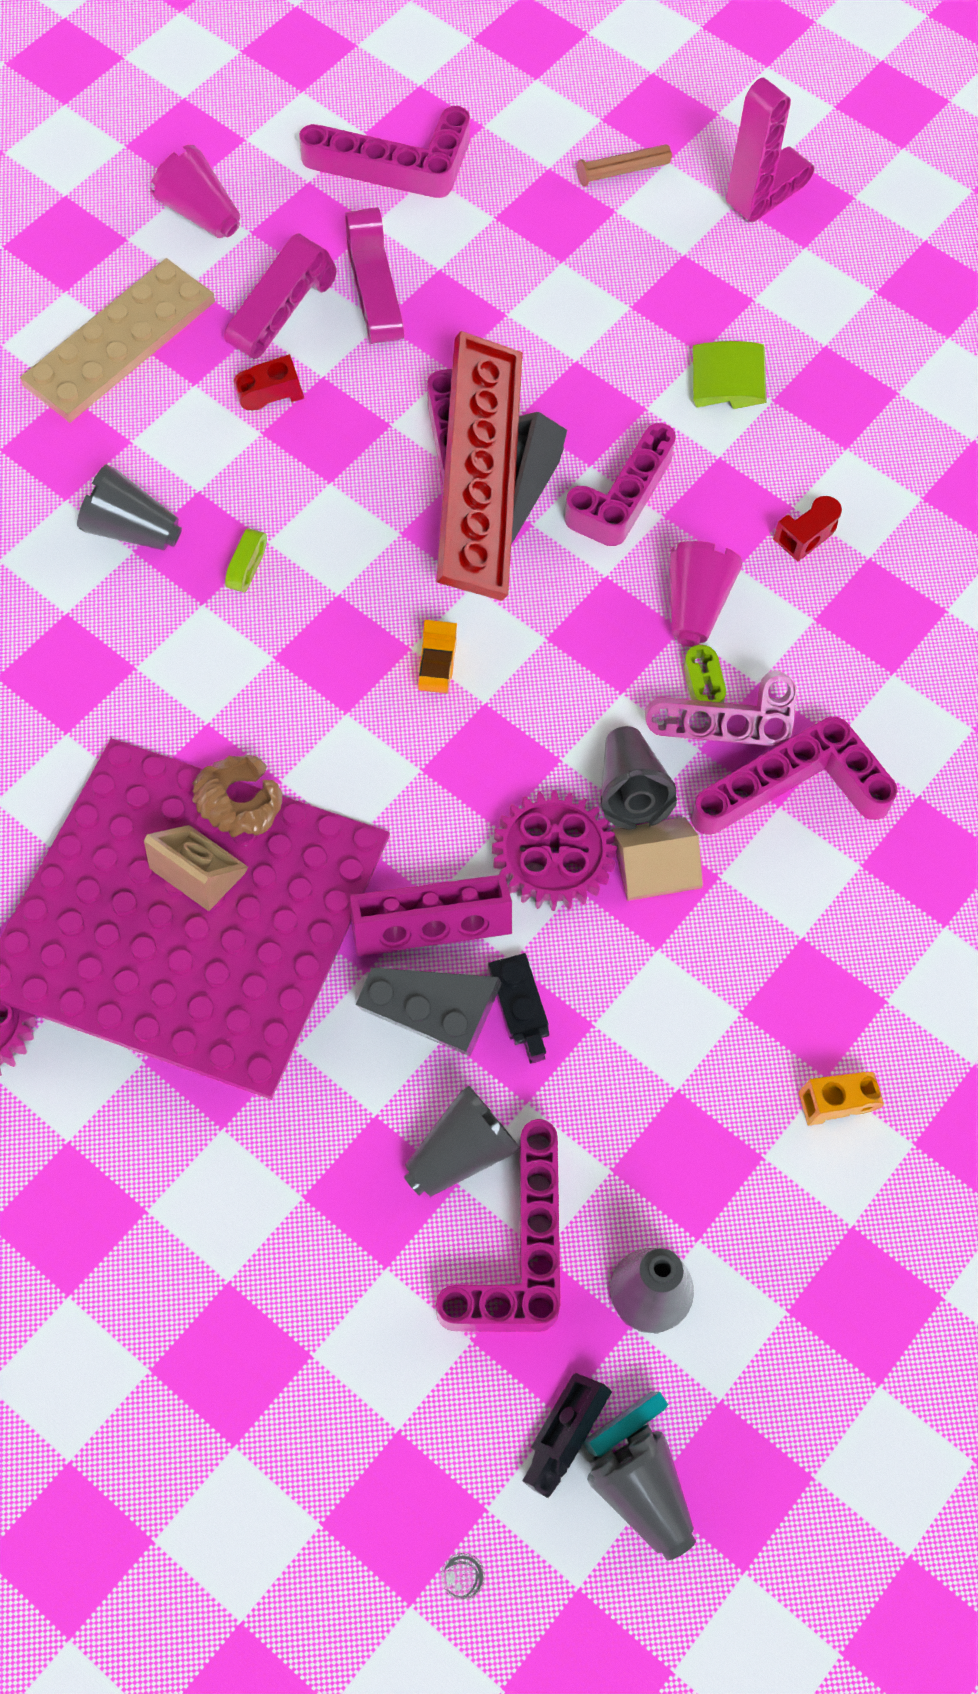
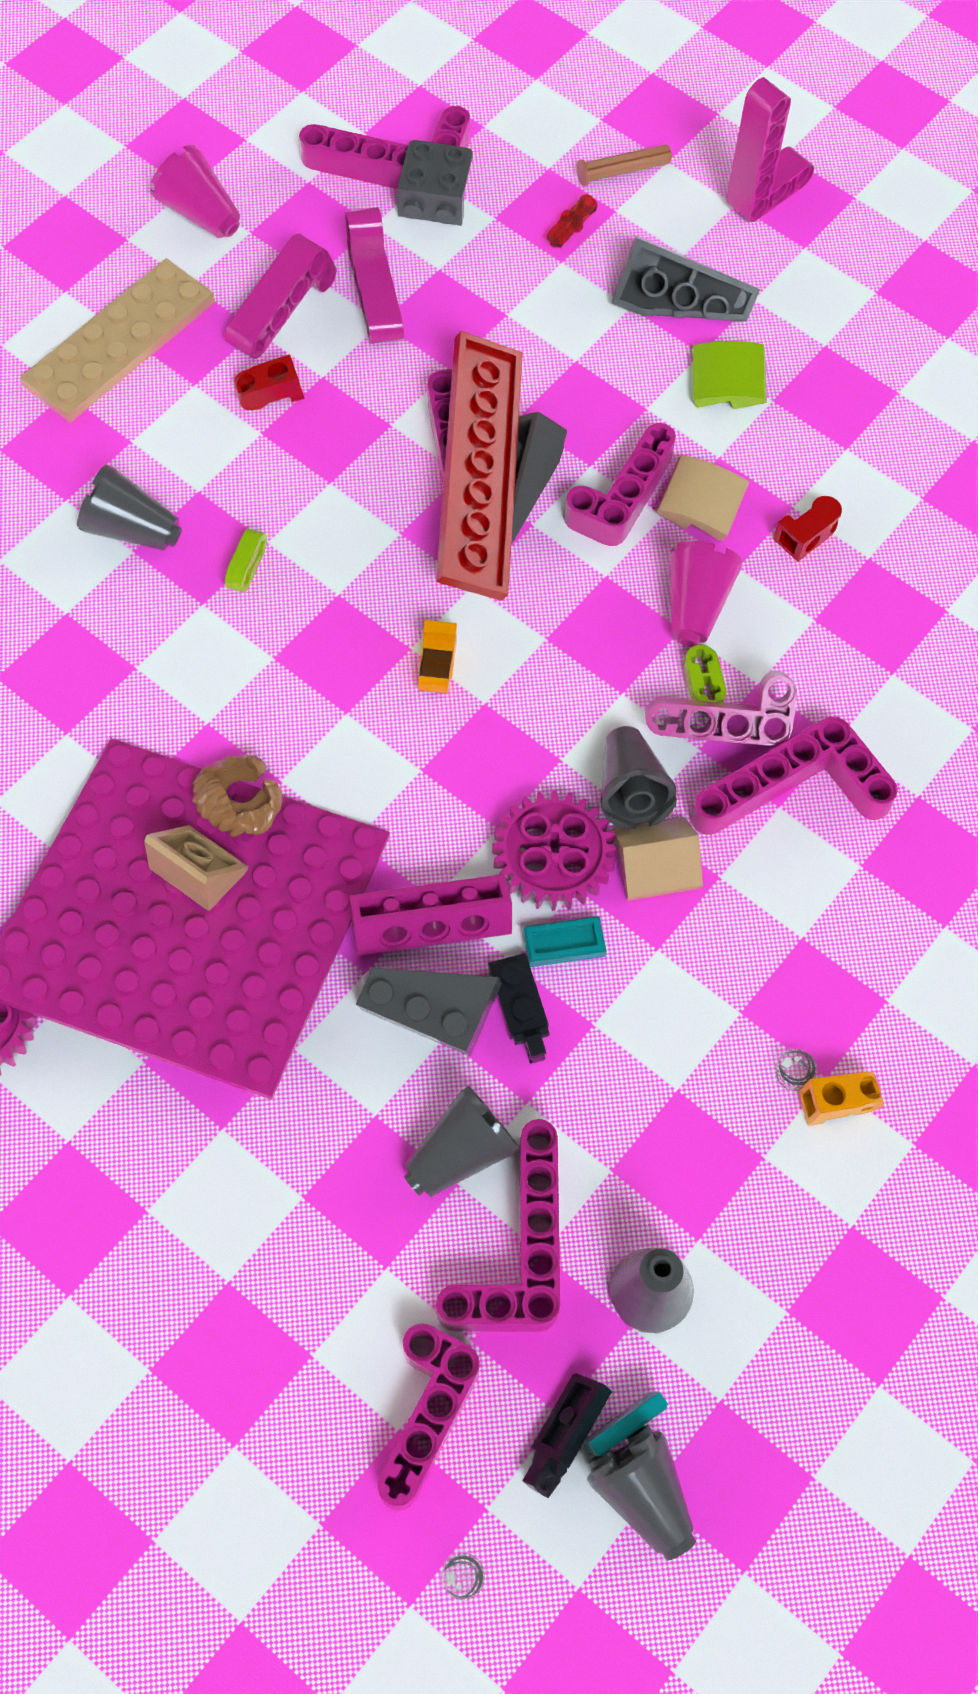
none -> dark pink beam [378,1323,480,1511]
none -> dark grey bracket [397,140,473,226]
none -> teal tile [523,916,607,967]
none -> clear red axle [547,194,598,248]
none -> dark grey wedge [611,235,760,322]
none -> tan slope [656,455,749,541]
none -> clear tile [775,1049,817,1091]

